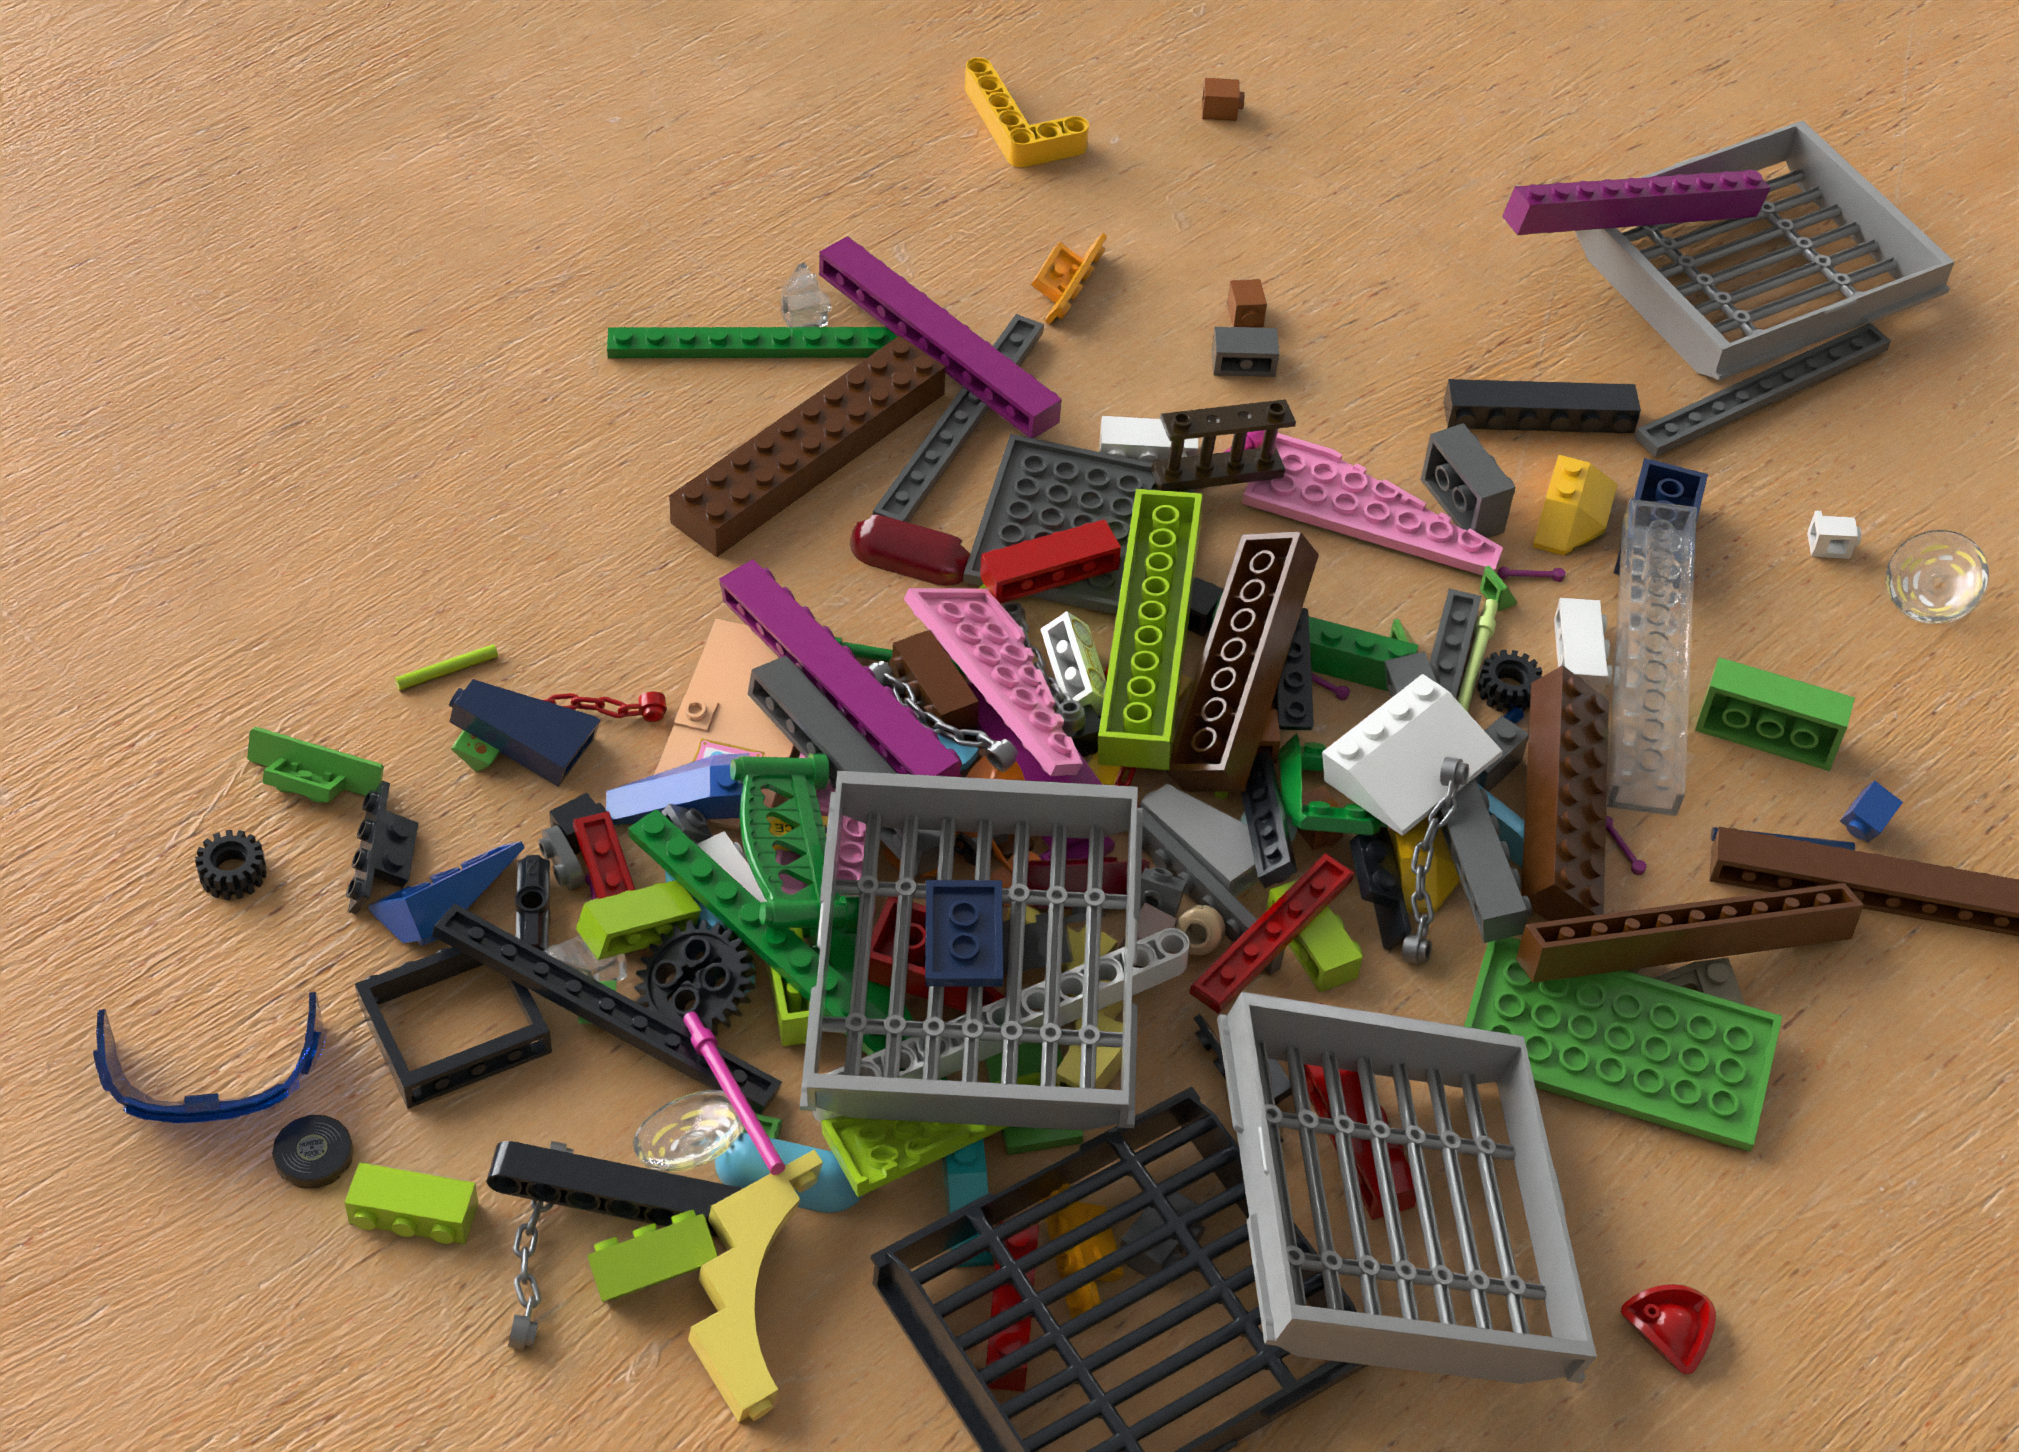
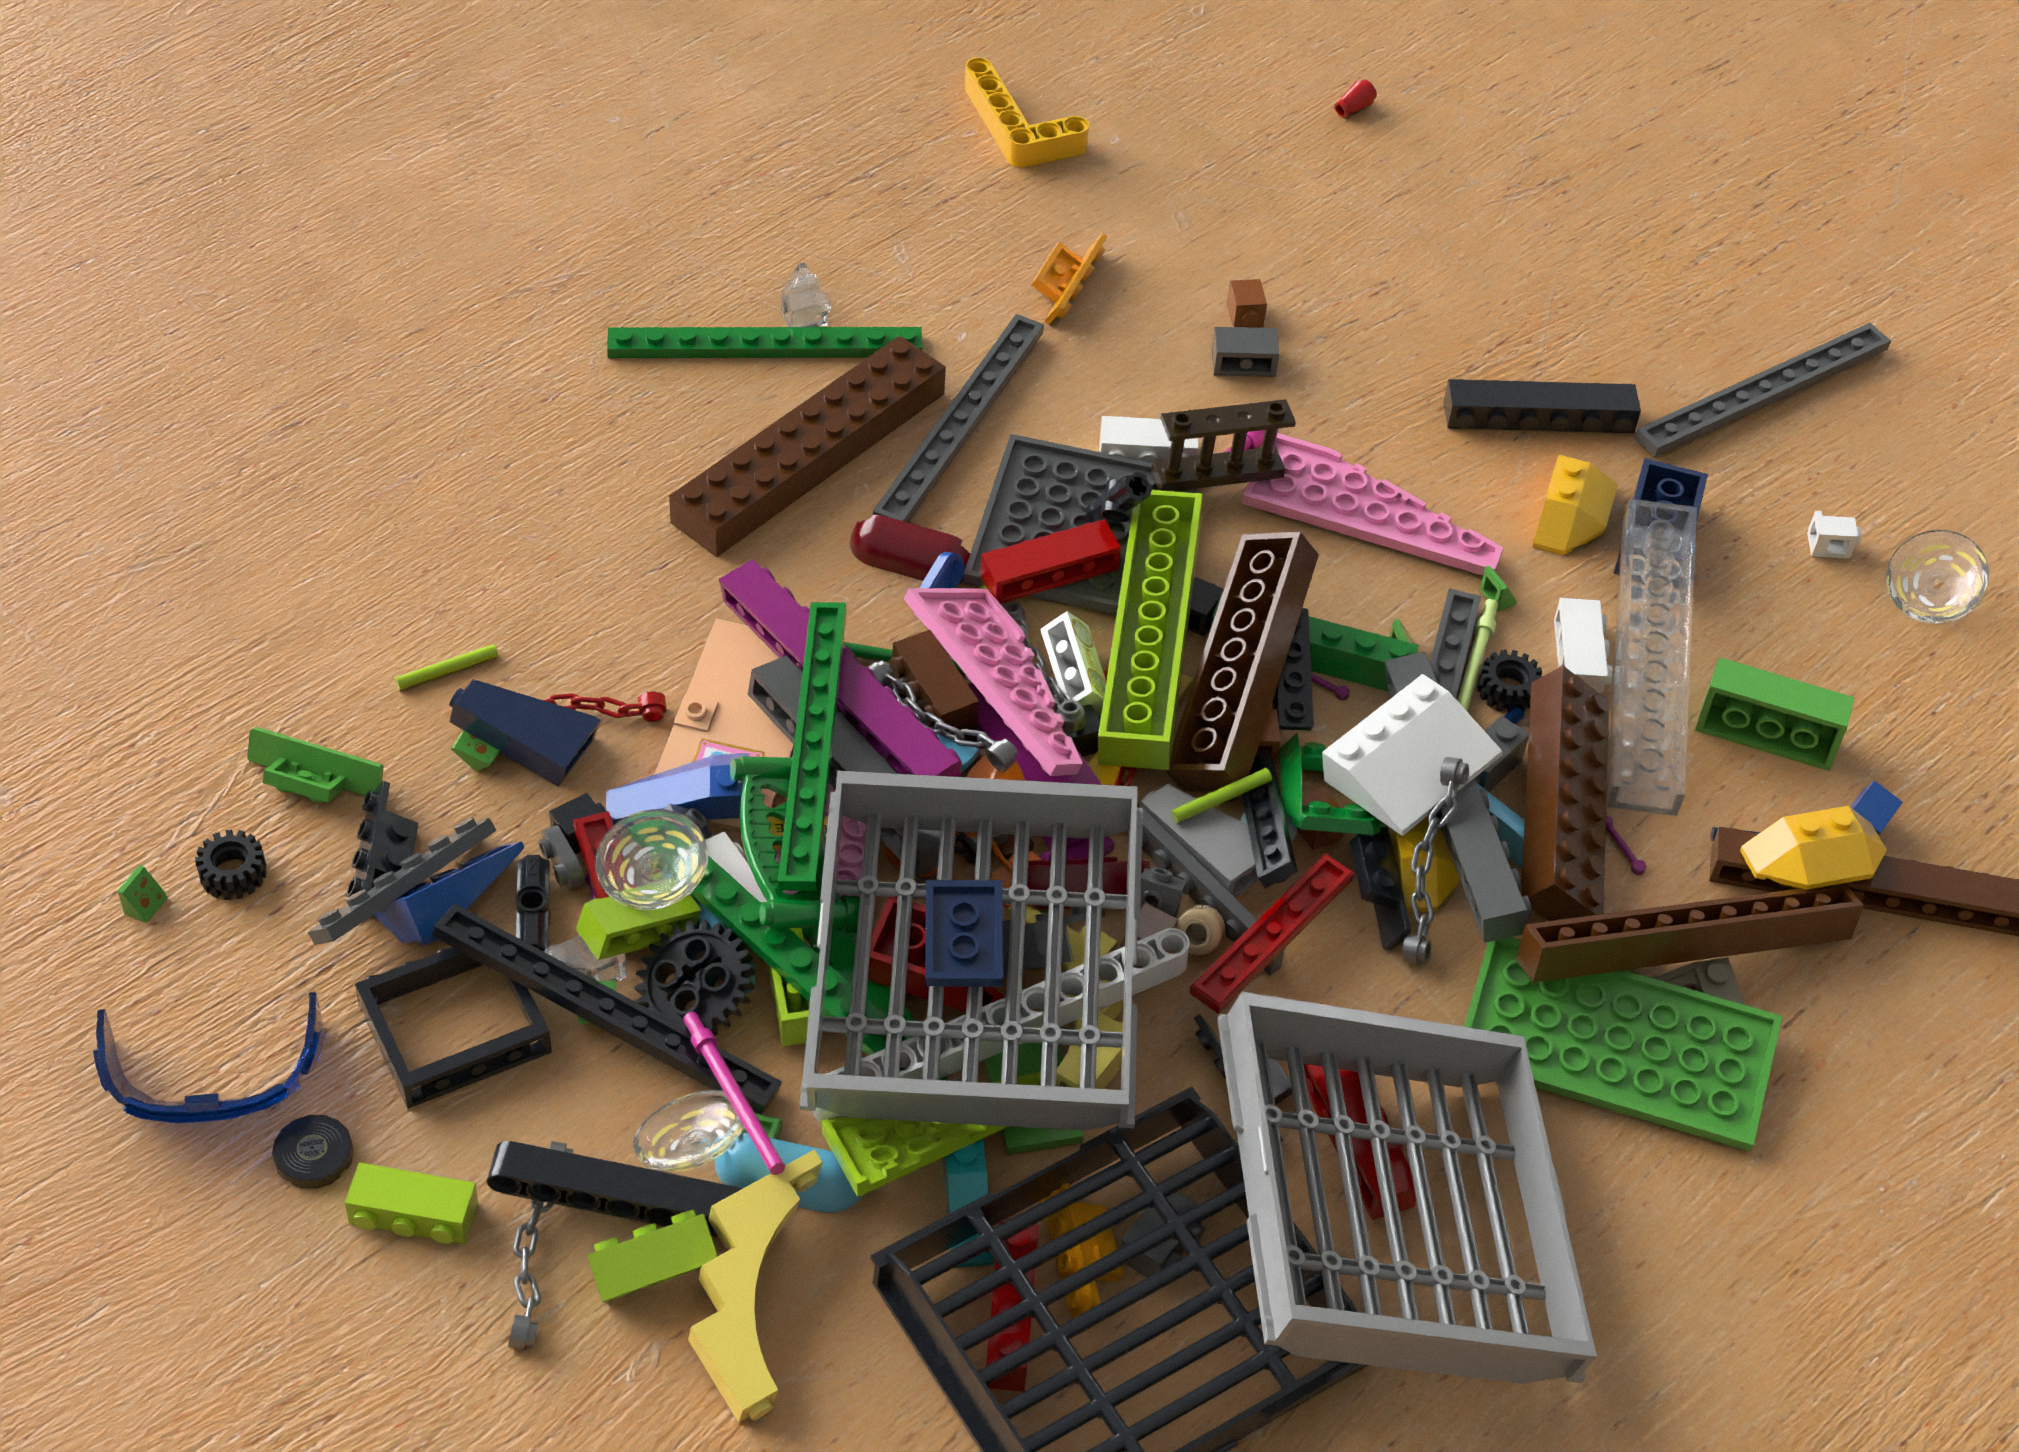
magenta brick [819,236,1062,439] -> none
dark orange brick [1202,78,1245,121] -> none
lime brick [1266,879,1363,993] -> none
dark grey brick [1420,423,1516,538] -> none
magenta hinge [1497,566,1566,582] -> none
magenta brick [1502,169,1771,235] -> none
light grey bar [1575,120,1955,381] -> none
red hat [1620,1284,1716,1374] -> none
none -> bright green slope [118,865,167,922]
none -> dark grey plate [308,817,497,945]
none -> clear dish [595,809,708,910]
none -> green plate [778,602,847,891]
none -> blue tile [920,552,965,588]
none -> black piece [1085,471,1152,525]
none -> lime bar [1171,768,1272,823]
none -> red cone [1334,79,1377,118]
none -> yellow wedge [1740,806,1887,890]

